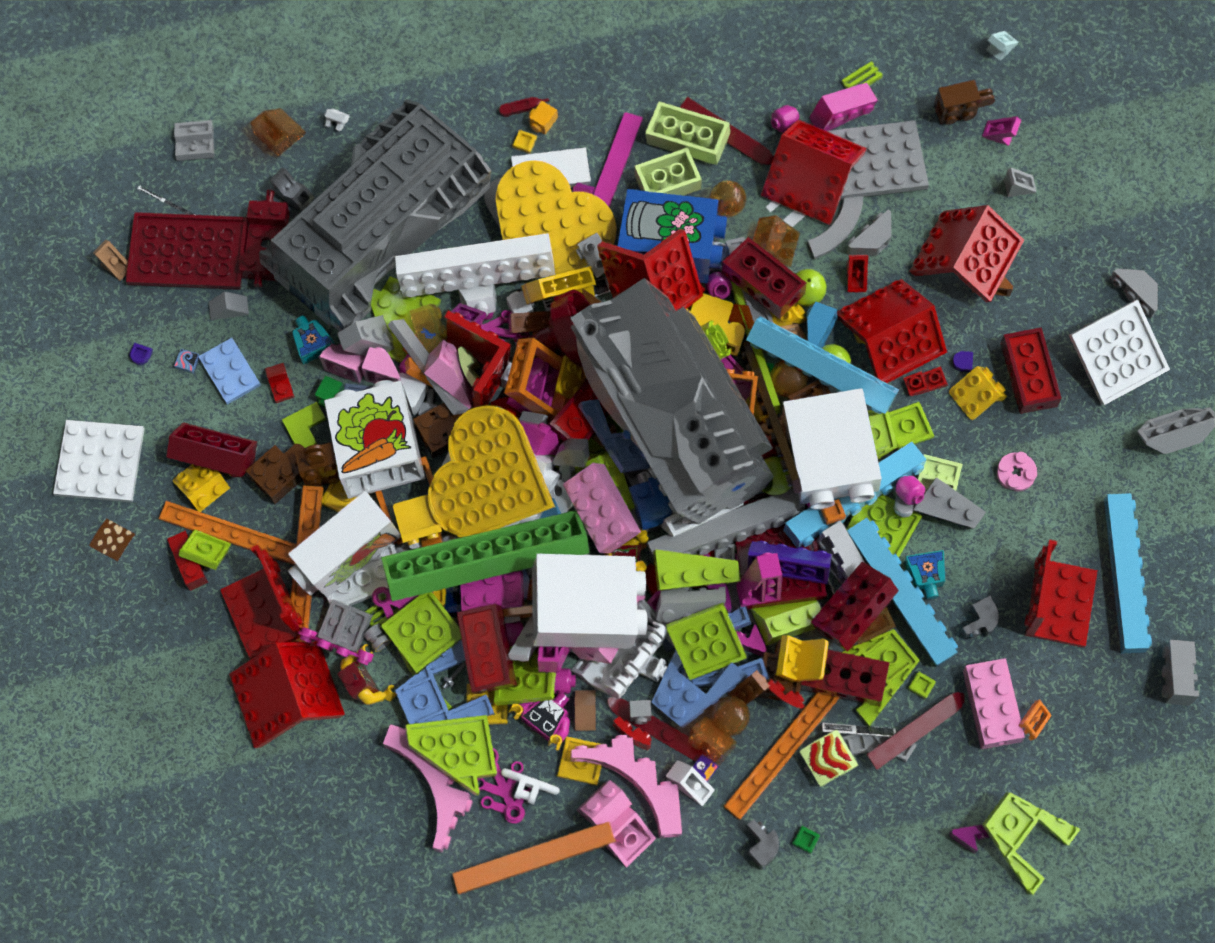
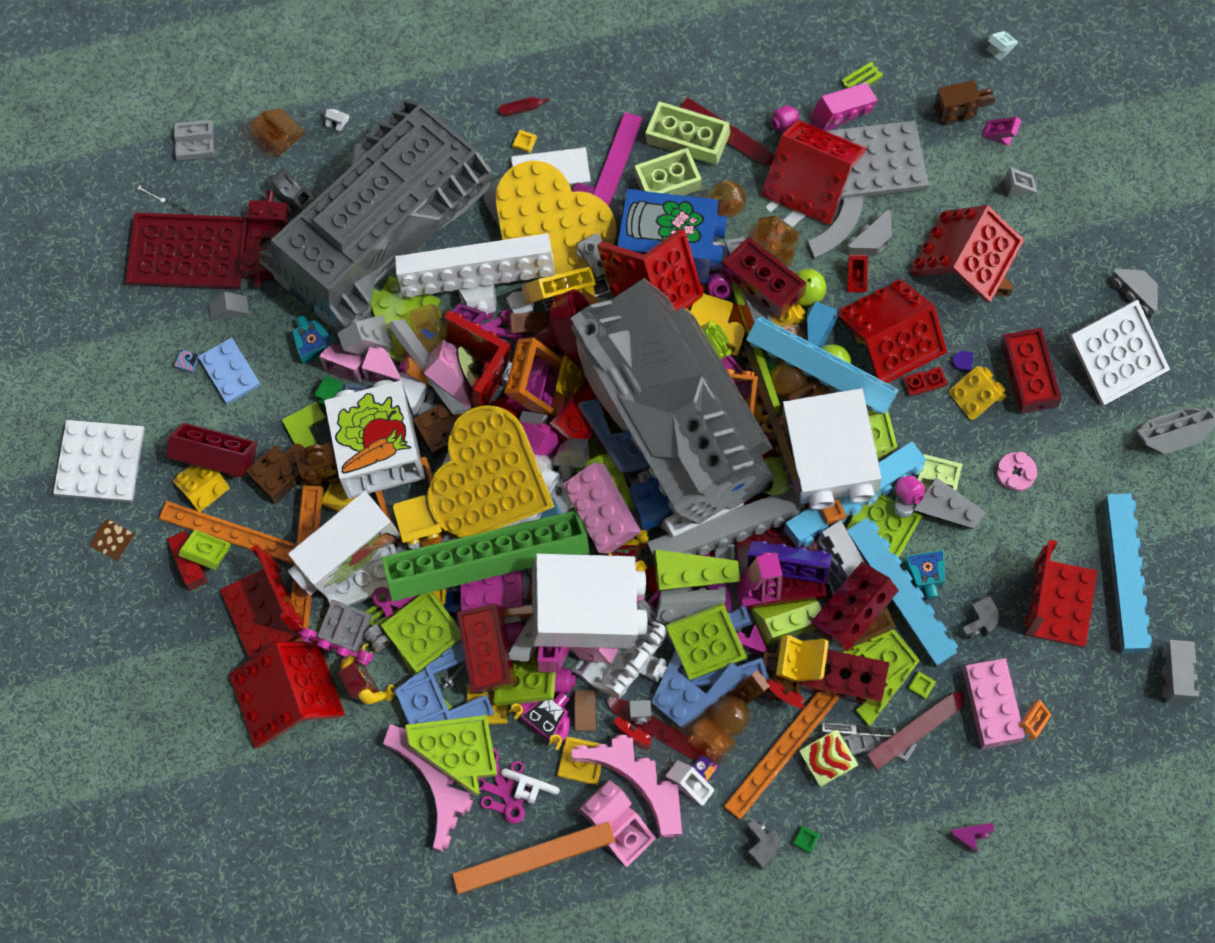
medium nougat slope [93,240,128,281] -> none
dark purple tile [130,343,153,365] -> none
red slope [265,362,295,403] -> none
light orange brick [529,101,558,135] -> none
lime tile [889,402,934,450] -> none
lime wing [982,792,1080,895] -> none

